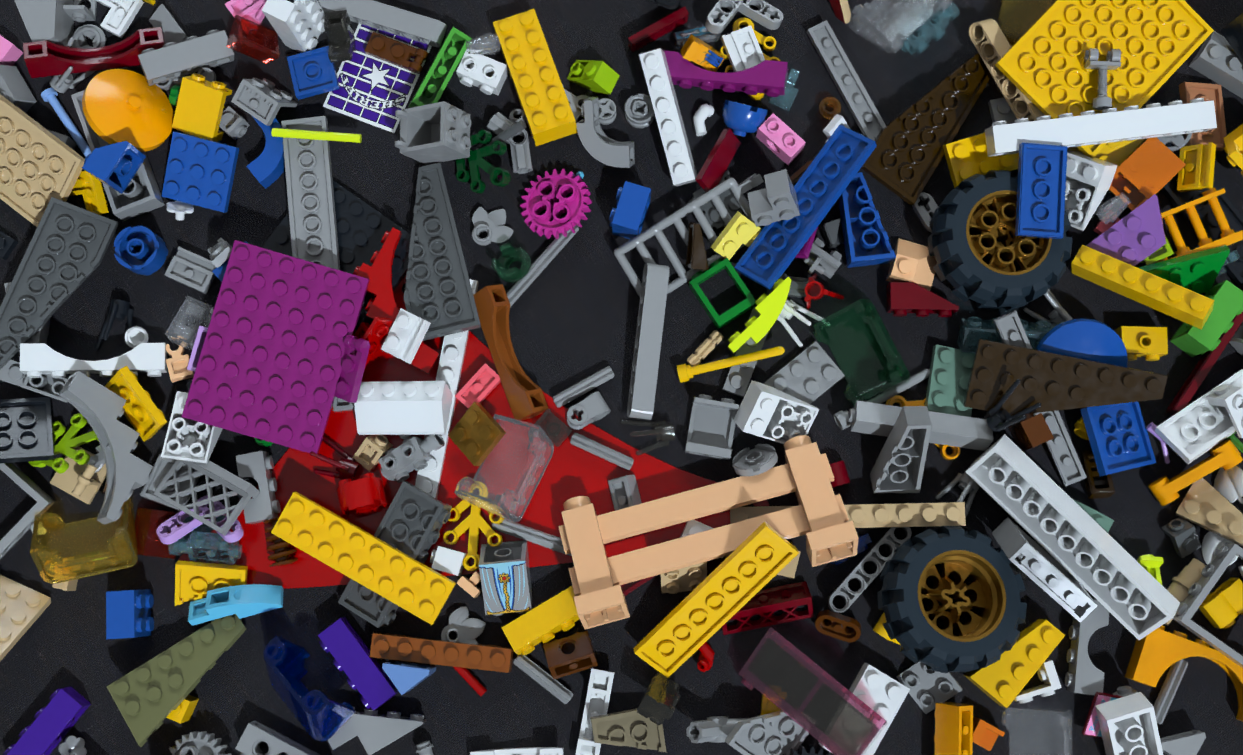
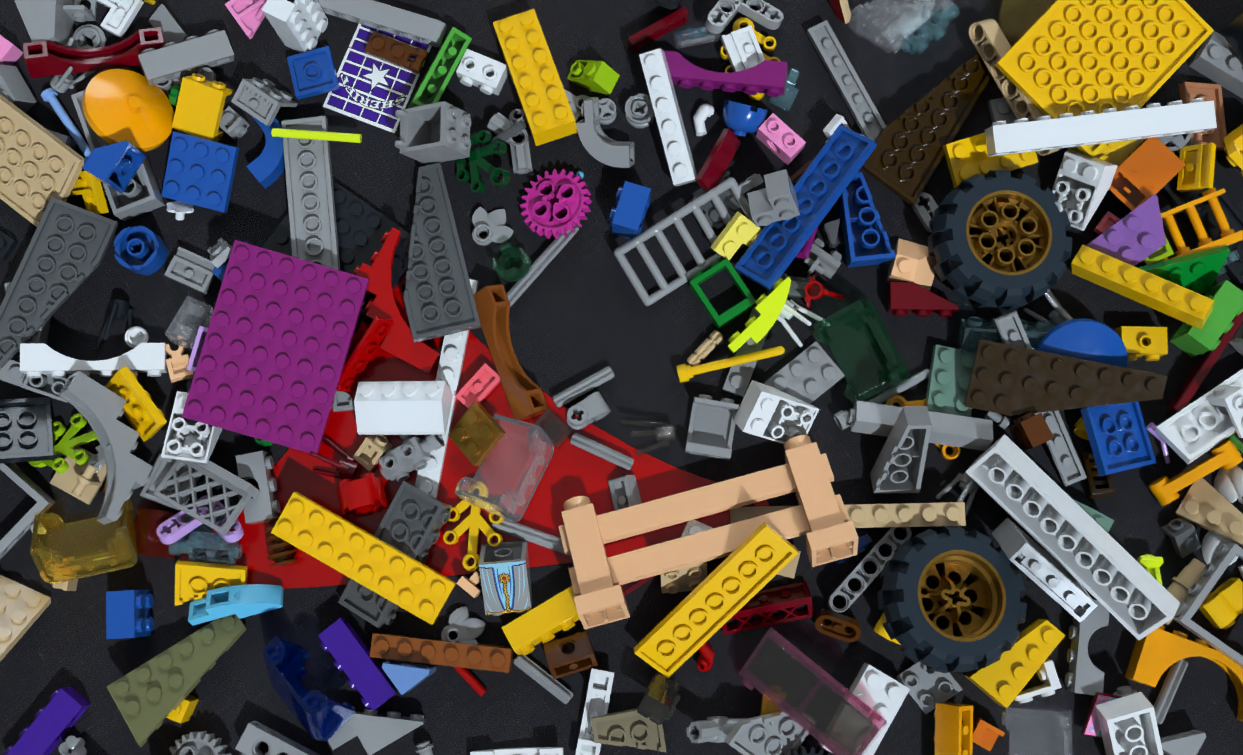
clear red slope [226,15,280,64] -> none
clear smoke brick [324,10,356,63] -> none
magenta plate [335,334,370,403] -> none
white plate [381,308,431,364] -> none
white brick [430,546,467,576] -> none
clear cone [466,32,500,55] -> none
light grey beam [627,263,669,420] -> none
light orange leg [680,34,725,72] -> none
dark brown slope [686,222,708,270] -> none
light grey plate [732,444,778,477] -> none
clear orange plate [819,97,841,119] -> none
dark red brick [830,460,850,488] -> none
black plant [987,379,1041,433] -> none
blue tile [1015,143,1067,239] -> none
light grey bar [1084,48,1121,110] -> none
clear cone [1095,192,1131,225] -> none

